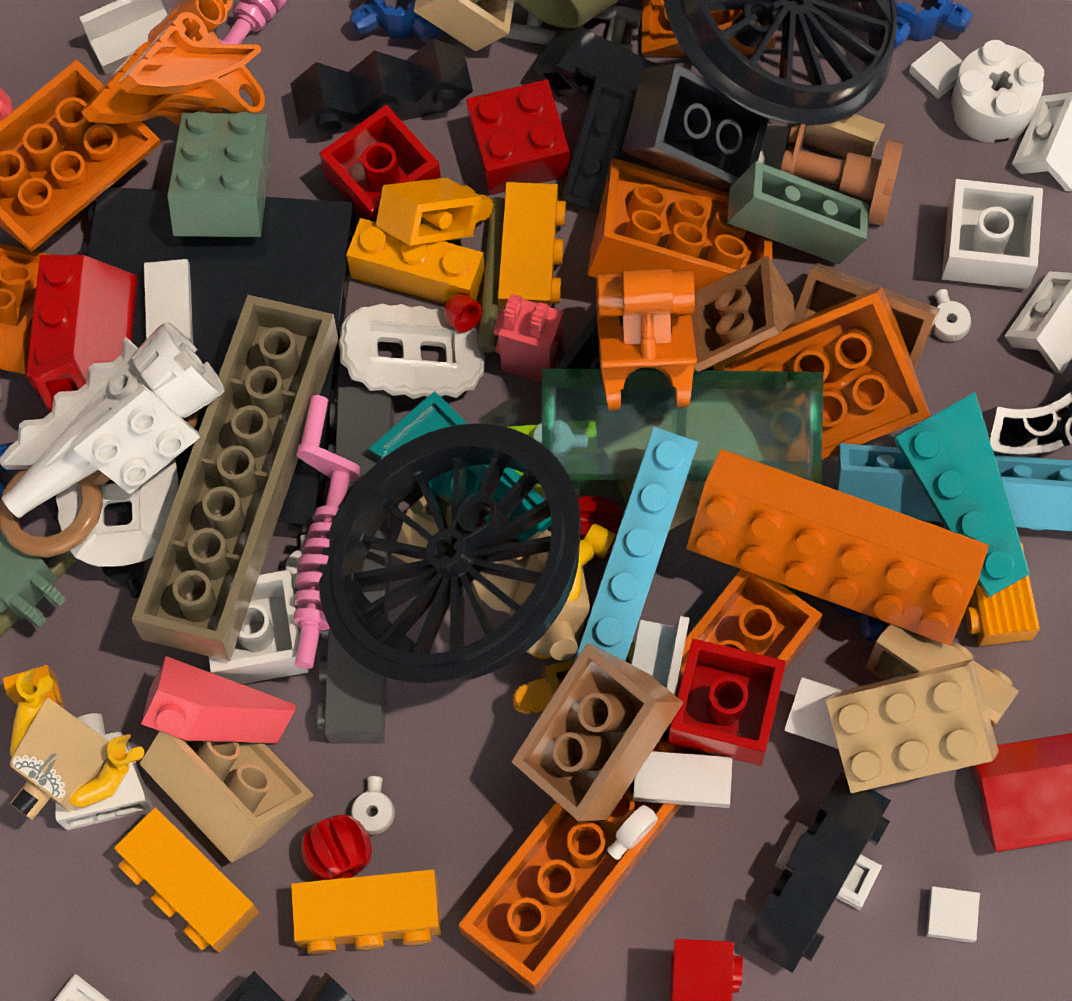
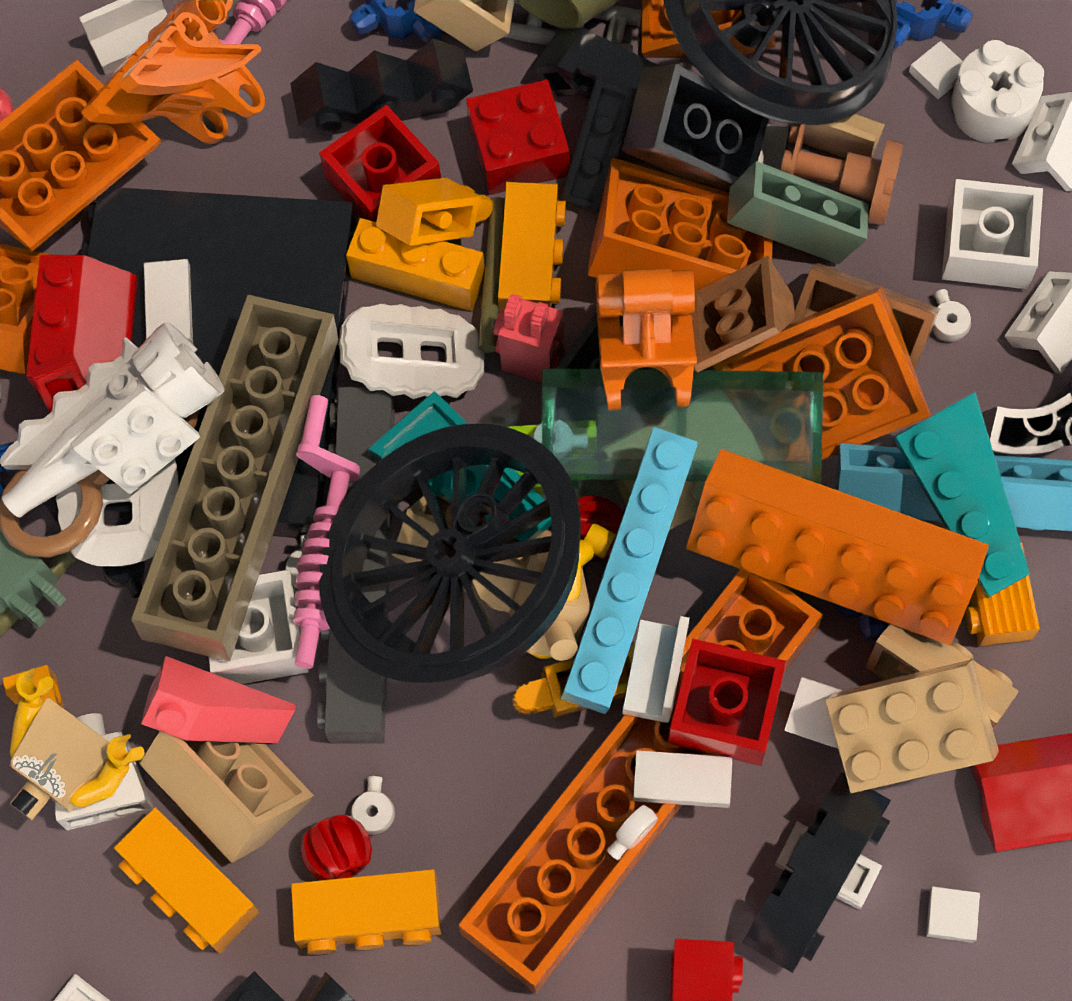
sand green brick [168,112,271,237] -> none
red hinge [443,294,482,332] -> none
medium nougat slope [511,643,684,821] -> none

